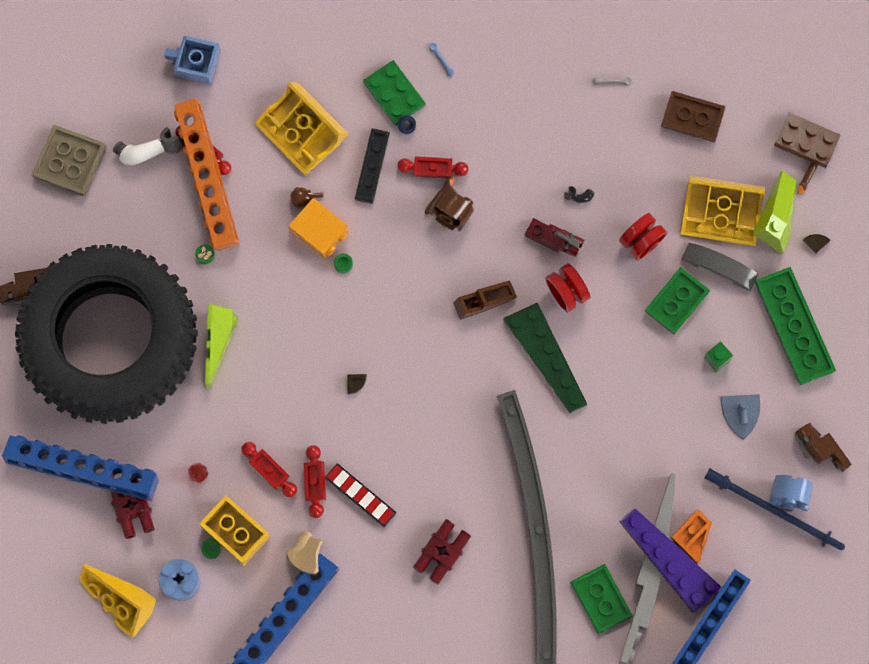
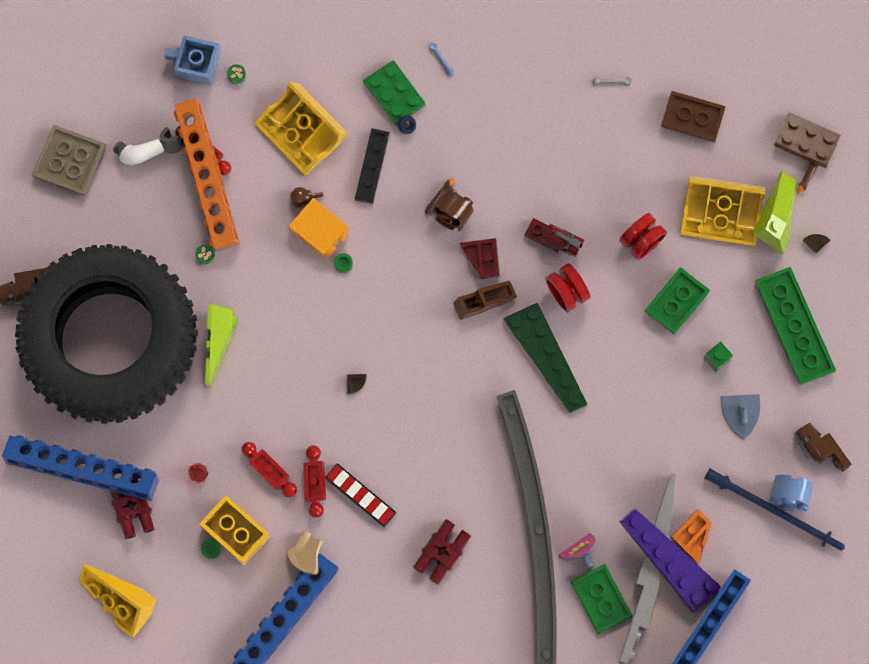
medium blue brick [159,559,200,601] -> none
red plate [397,156,469,179] -> none
black arm [564,186,595,203] -> none
dark grey slope [681,242,758,291] -> none
none -> tile [227,64,246,84]
none -> dark red wing [460,238,500,279]
none -> shield [559,533,596,568]

